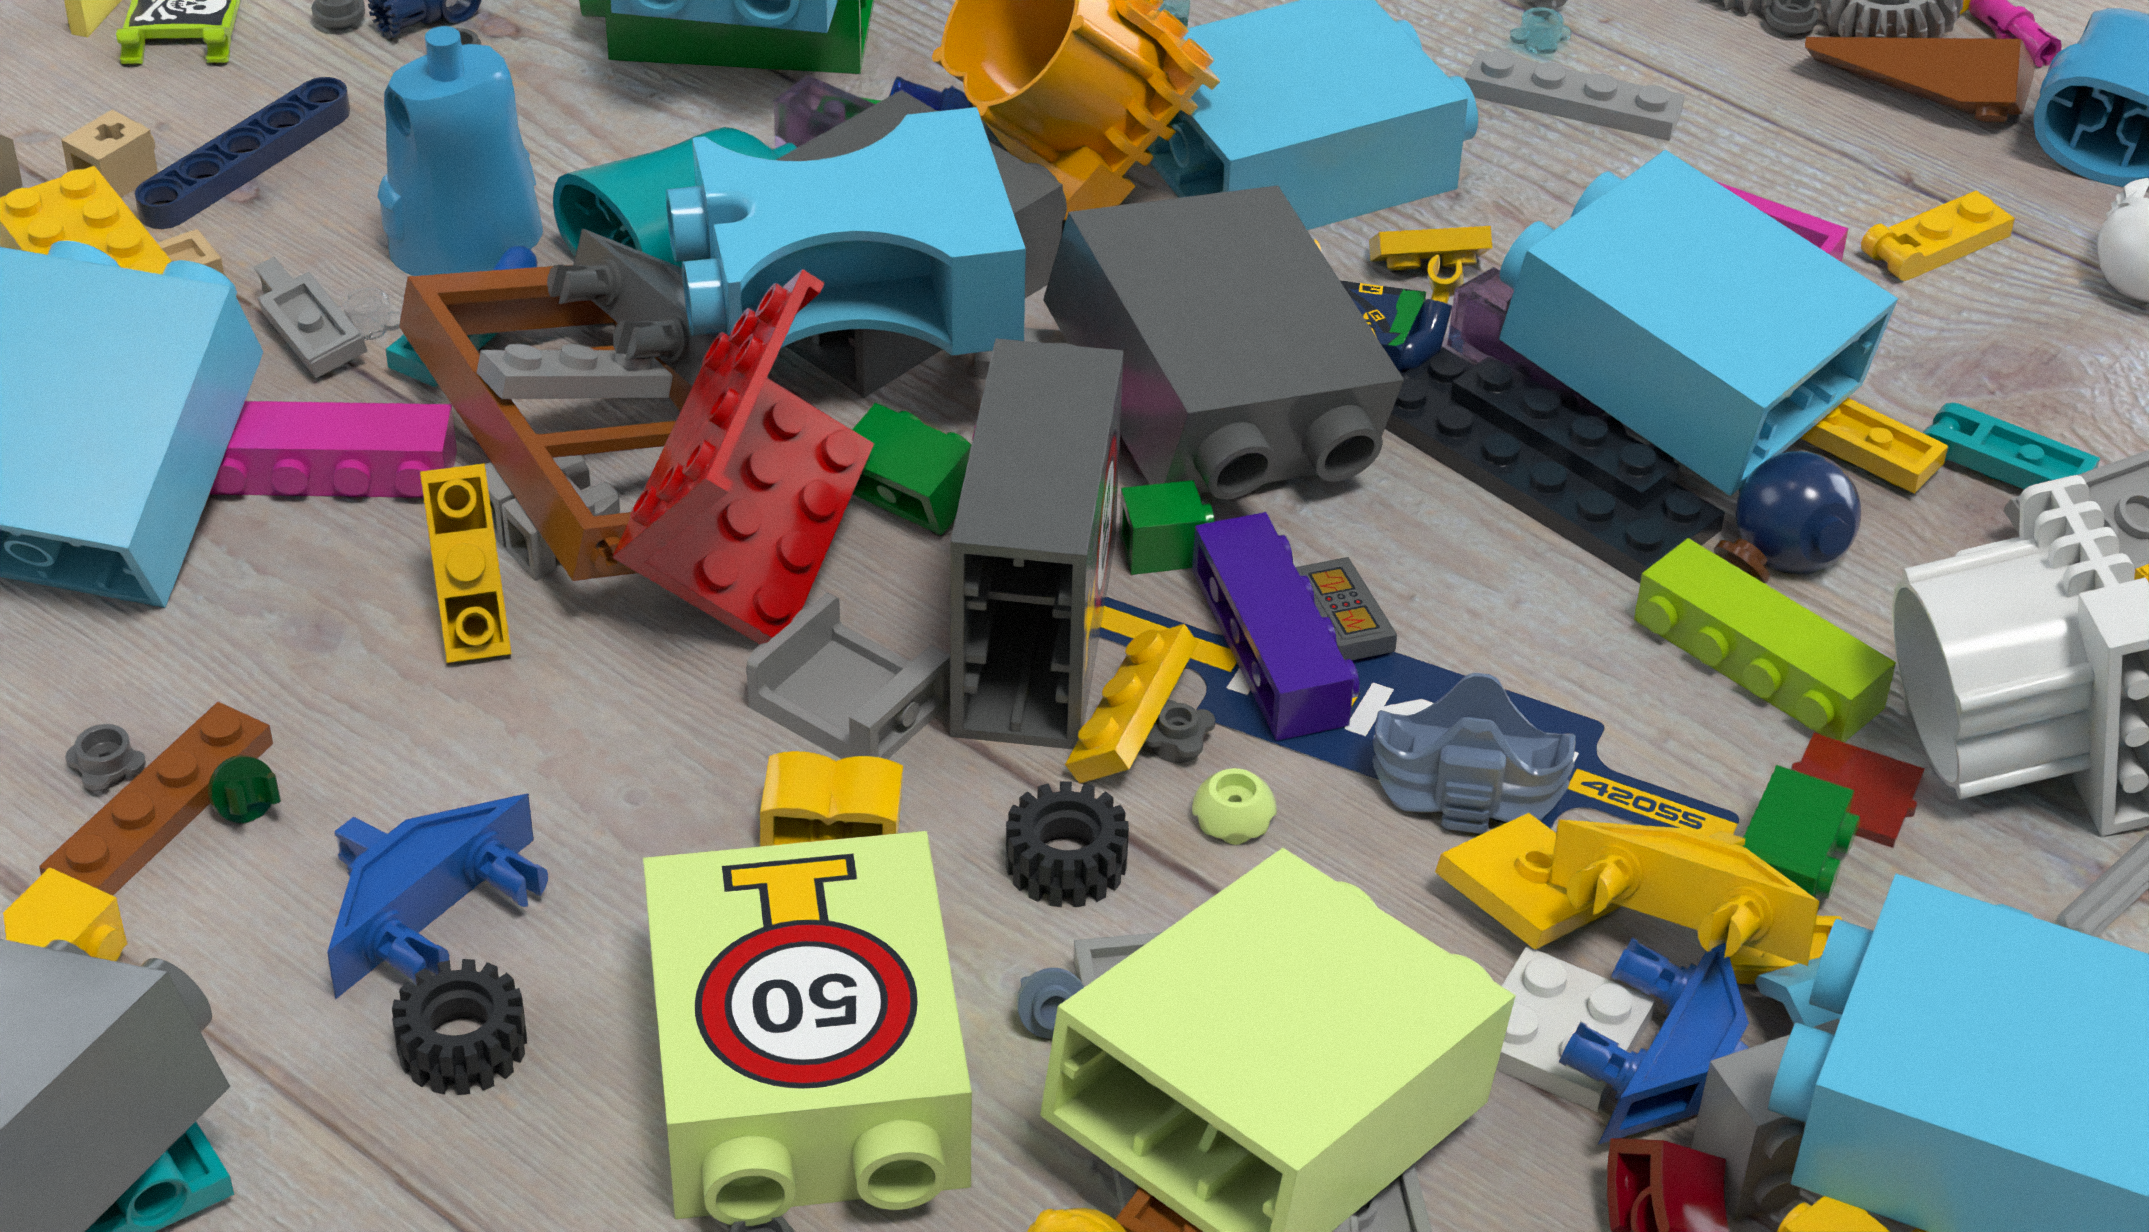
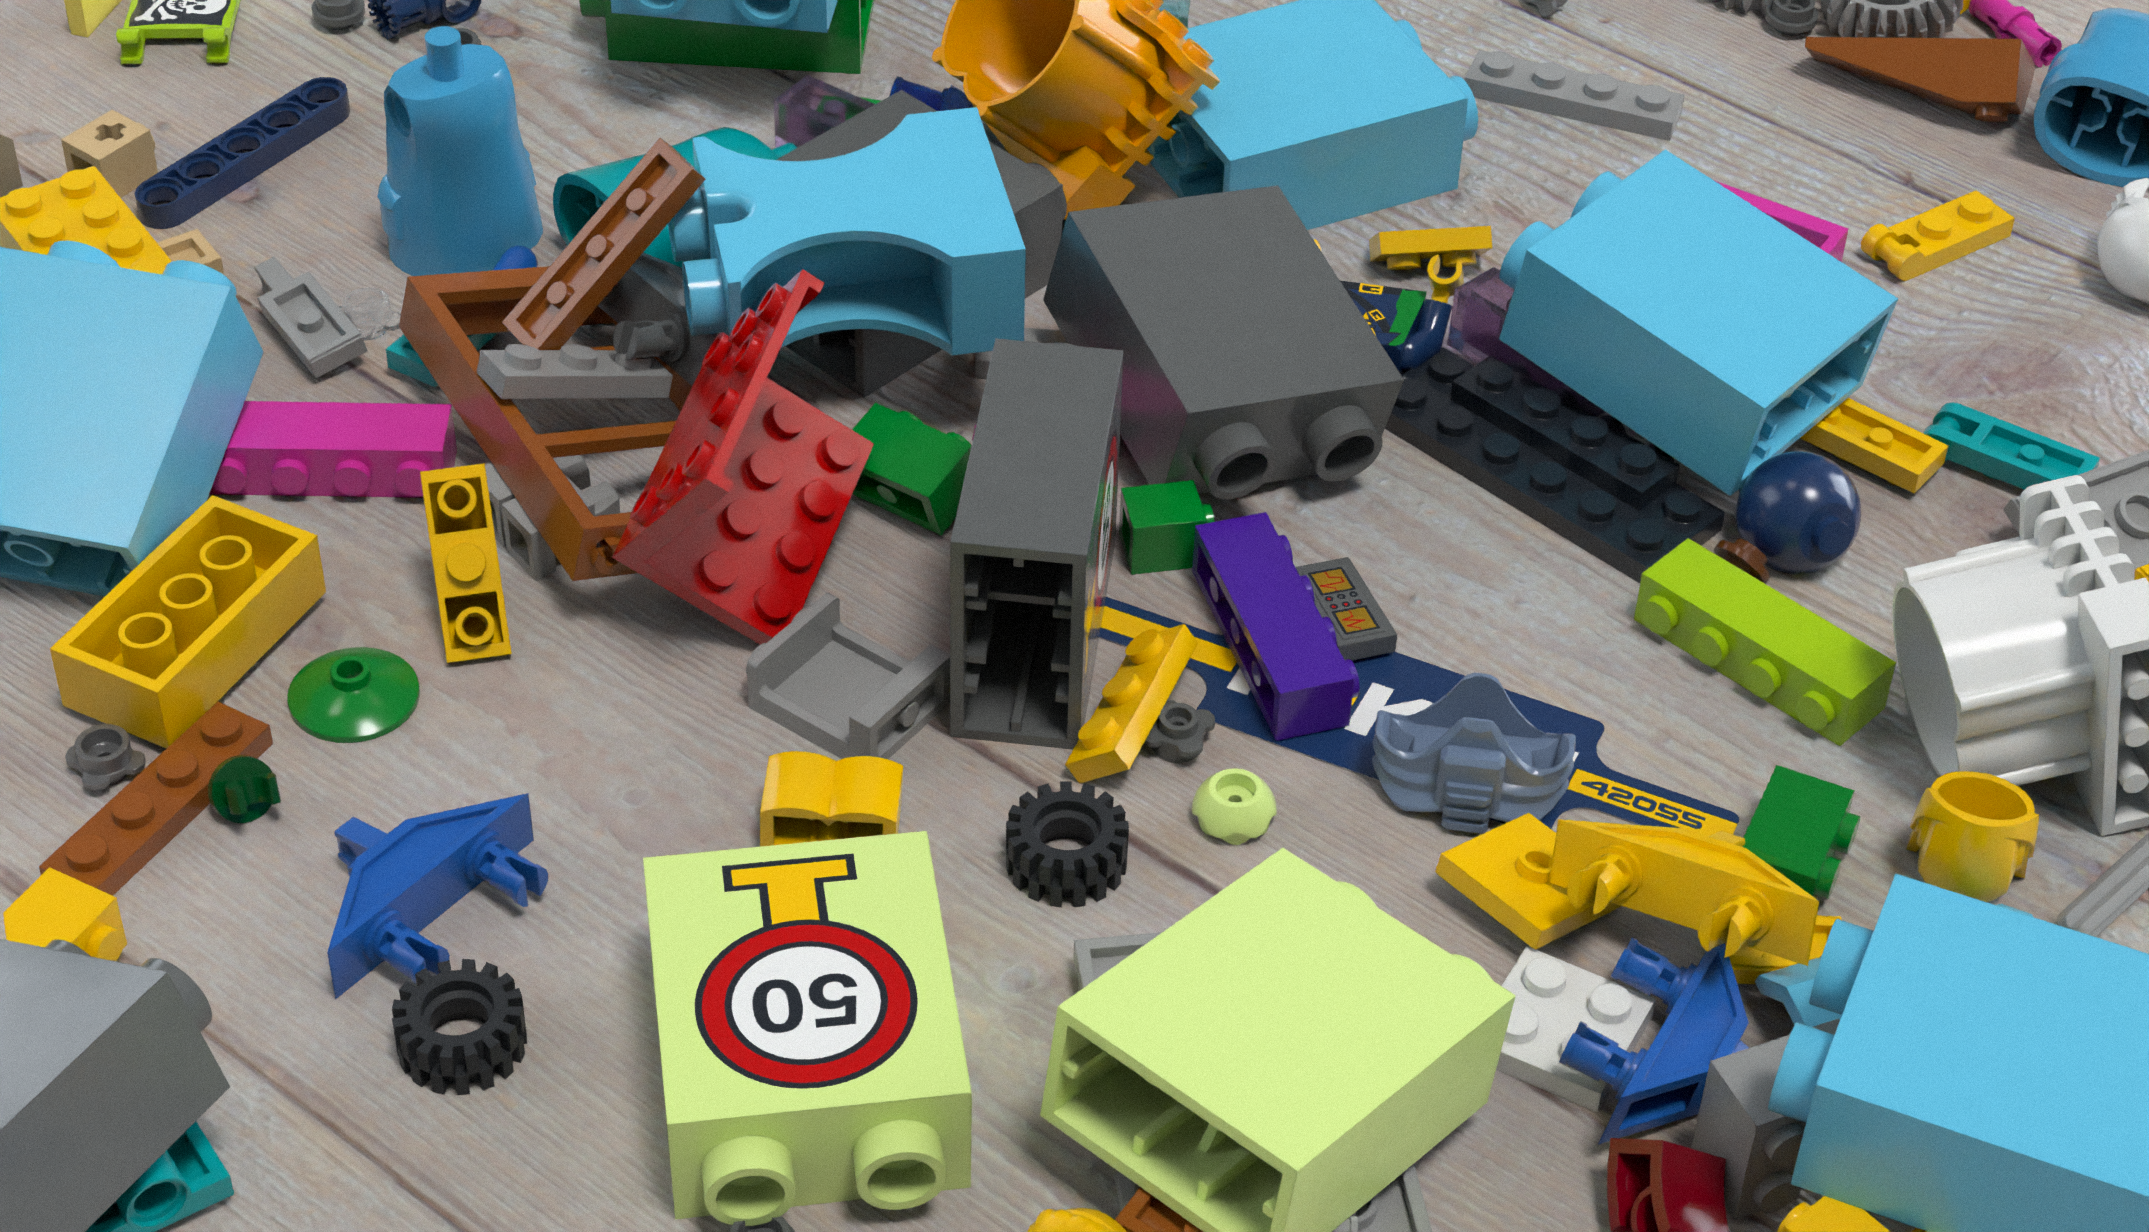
sand blue plate [1017,968,1084,1038] -> none
clear light blue plate [1510,7,1572,54] -> none
clear red piece [1791,733,1925,848] -> none
none -> yellow brick [50,495,326,749]
none -> green dish [287,647,420,743]
none -> dark orange plate [502,138,706,350]
none -> yellow helmet [1906,771,2039,902]

